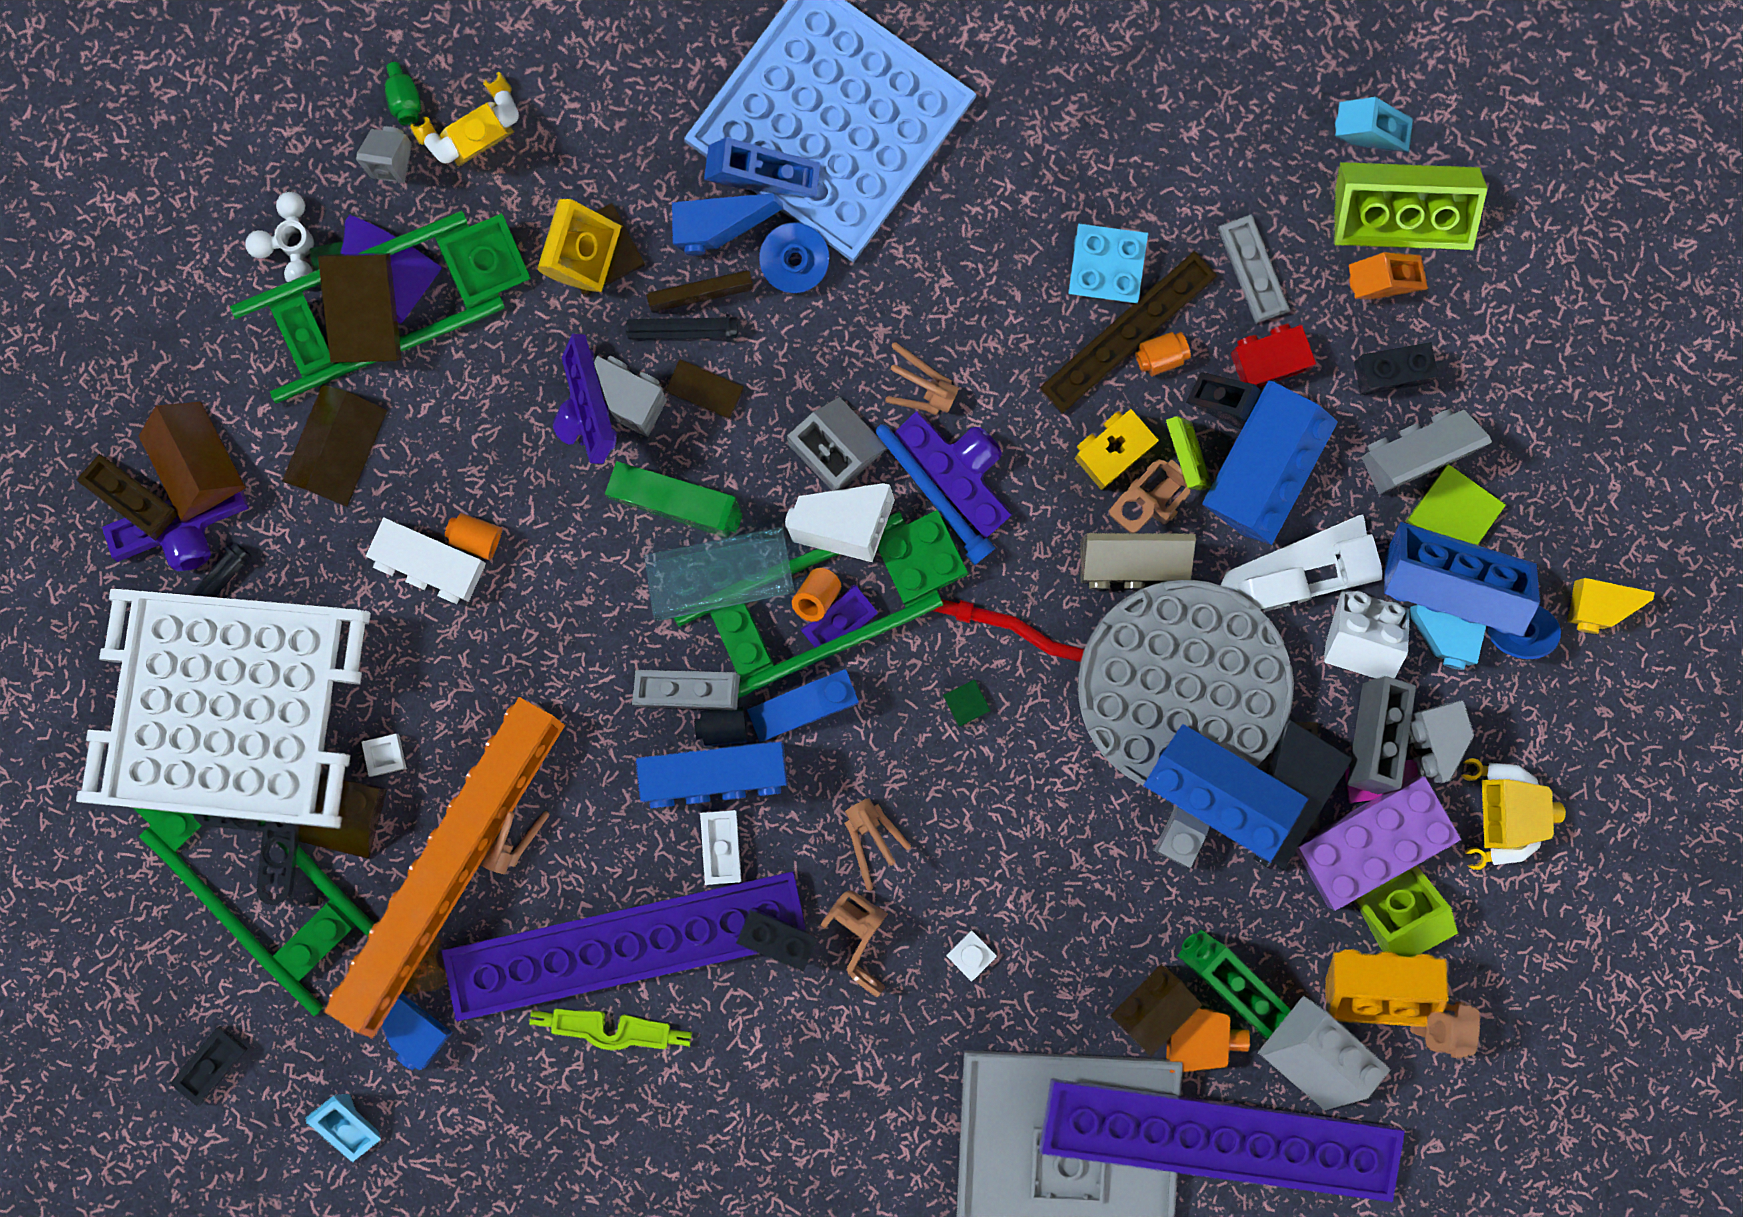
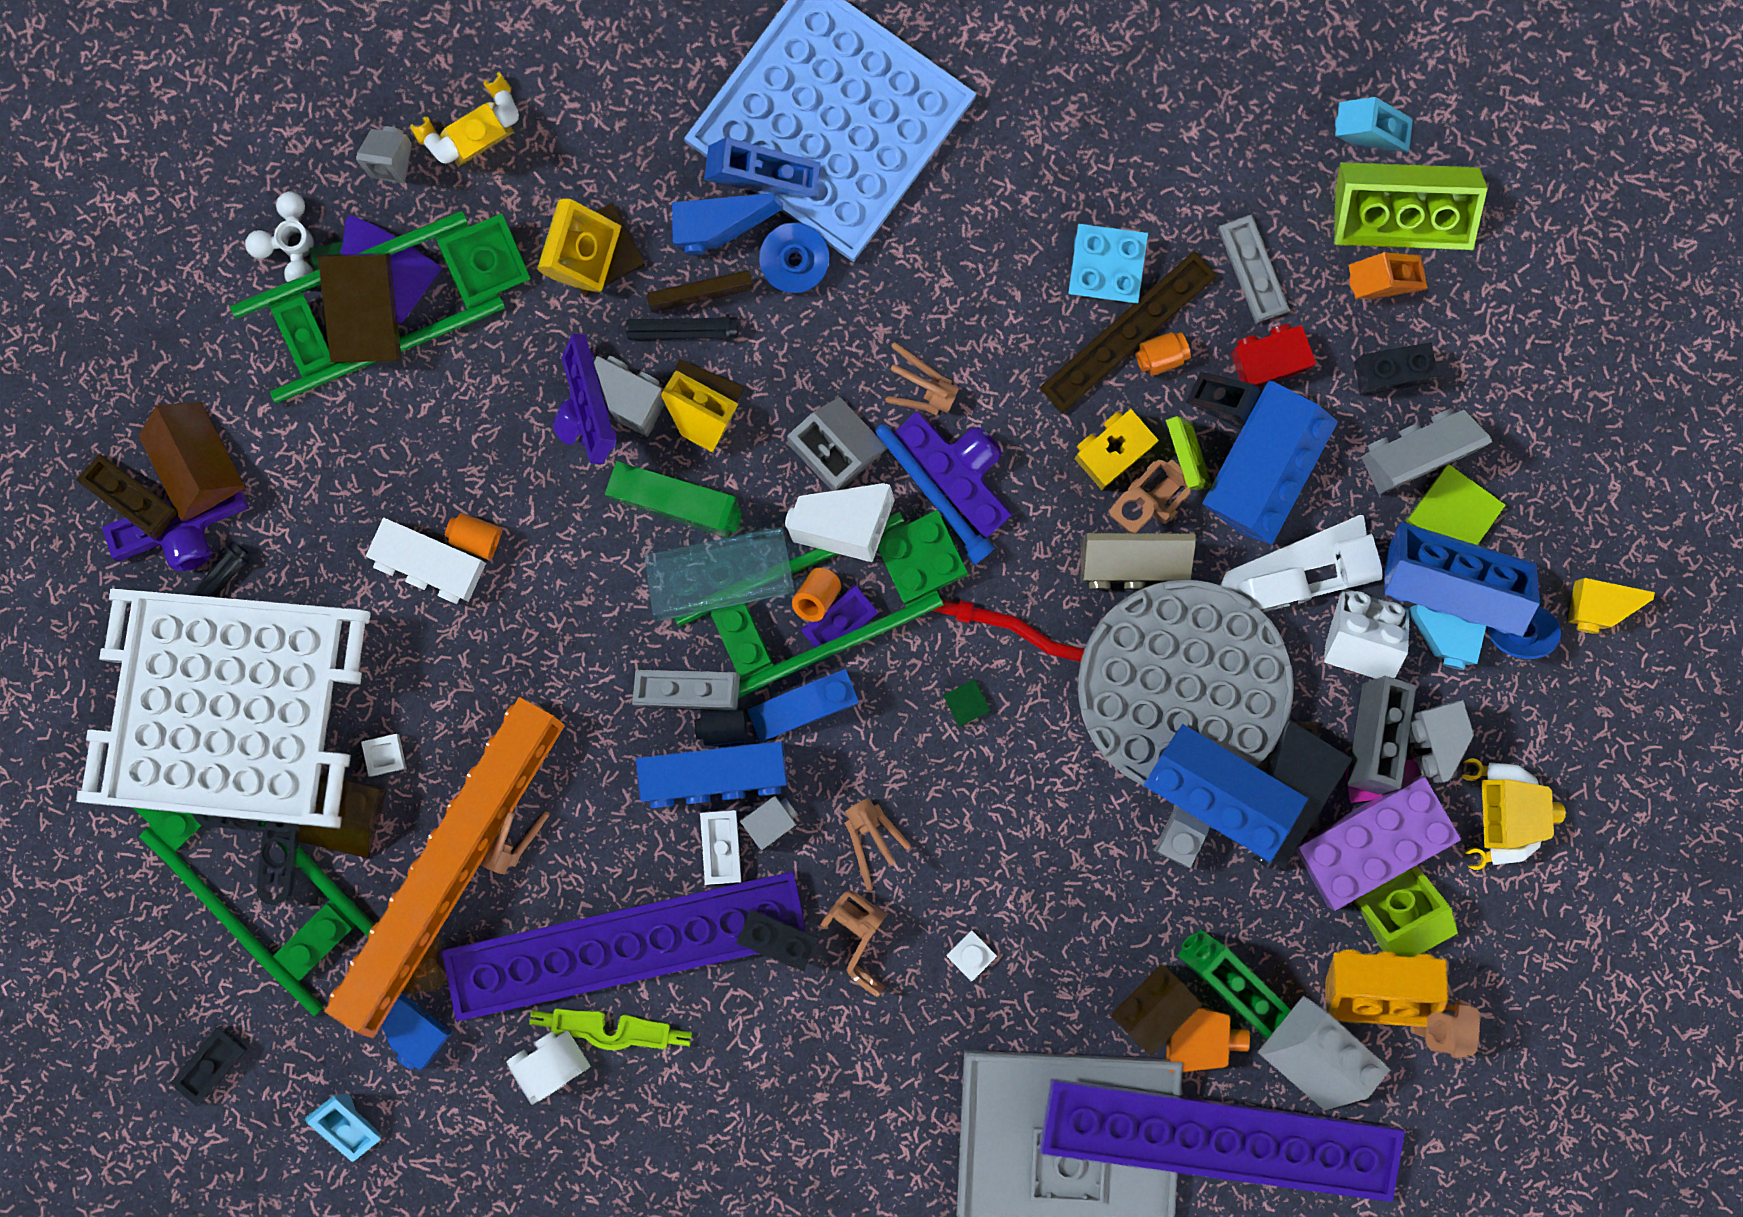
dark brown slope [282,385,388,507] -> none
green plant [385,62,421,125] -> none
none -> white cylinder [506,1030,591,1105]
none -> yellow slope [661,370,738,453]
none -> light grey brick [740,796,798,850]

